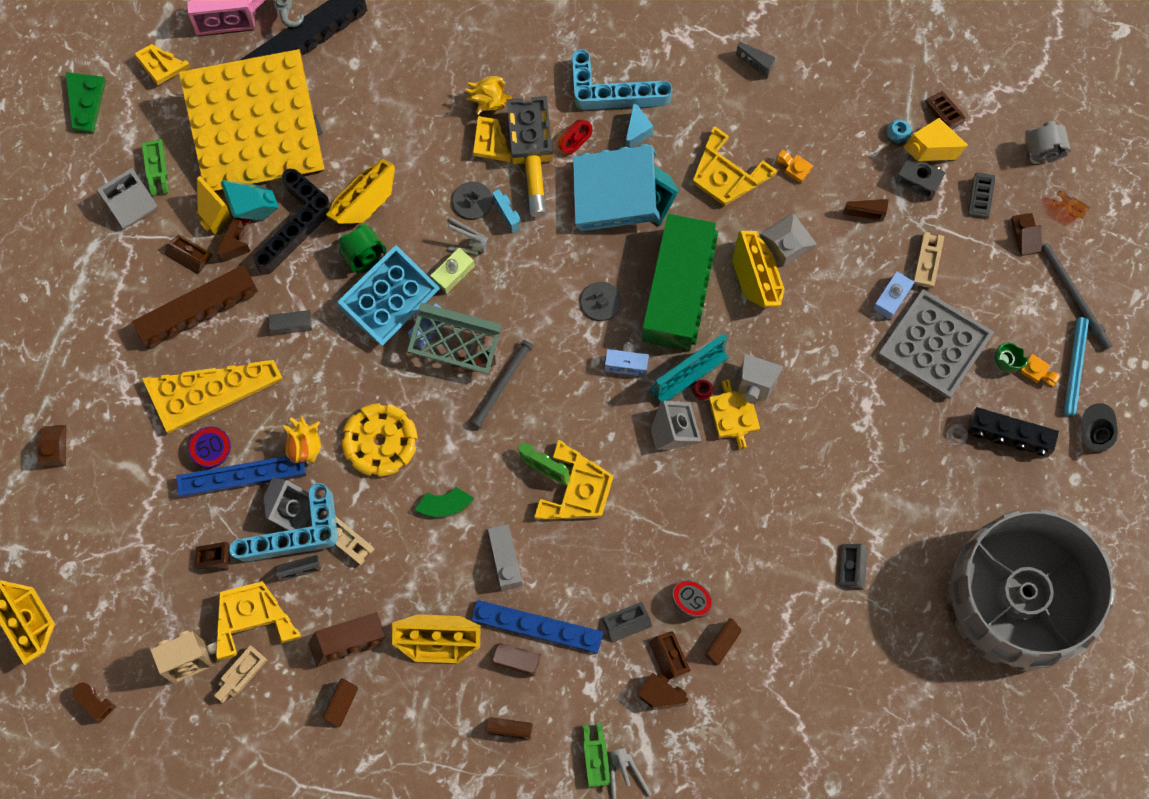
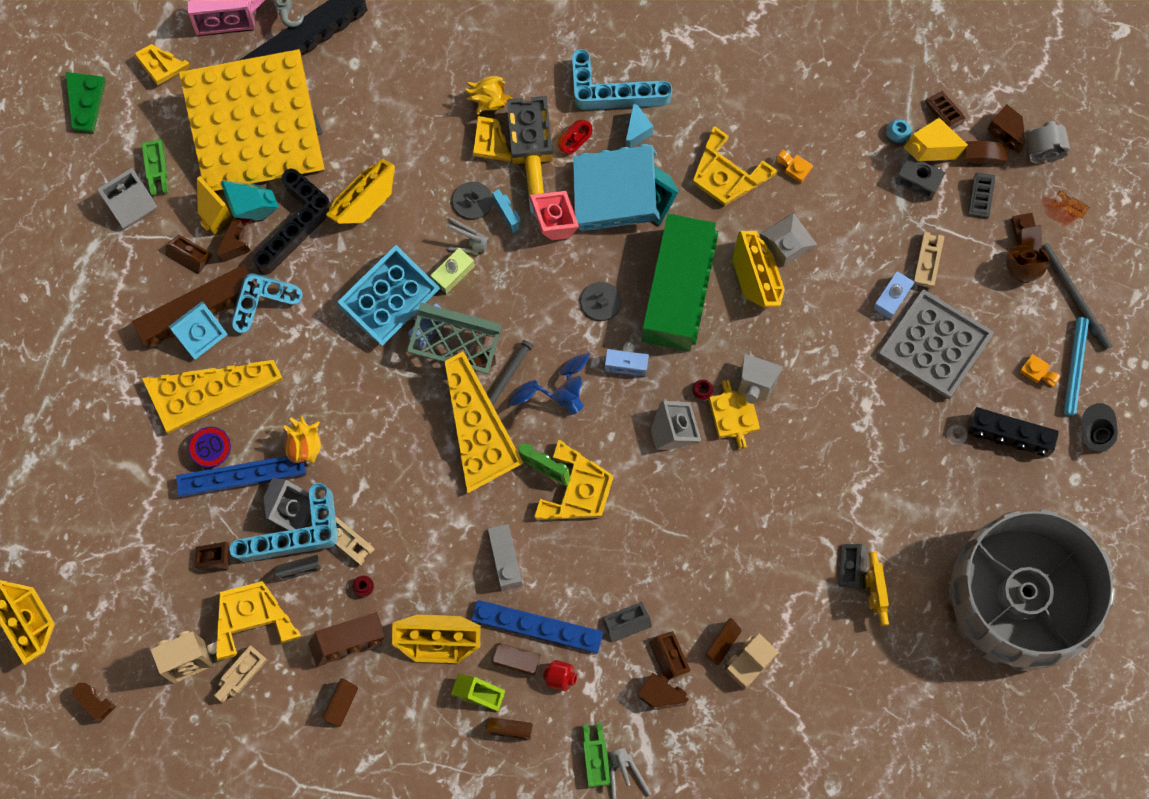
reddish brown slope [38,425,66,468] -> none
dark grey slope [269,310,312,335] -> none
green brick [338,224,387,273] -> none
yellow plate [341,403,418,477] -> none
green tile [415,486,474,518] -> none
teal fence [650,333,729,403] -> none
piece [671,580,712,618] -> none
dark grey slope [736,42,775,78] -> none
reddish brown slope [843,199,889,221] -> none
green hair [994,342,1029,373] -> none
none -> medium azure plate [169,301,228,360]
none -> medium azure beam [231,273,303,333]
none -> dark red plate [352,575,374,597]
none -> yellow wing [444,351,523,493]
none -> lime slope [451,674,505,712]
none -> blue plant [508,352,590,415]
none -> coral slope [529,191,579,240]
none -> red head [543,660,577,692]
none -> tan brick [725,633,779,690]
none -> yellow plate [864,551,890,626]
none -> reddish brown slope [963,141,1008,165]
none -> reddish brown slope [988,104,1026,154]
none -> reddish brown cylinder [1006,245,1050,283]

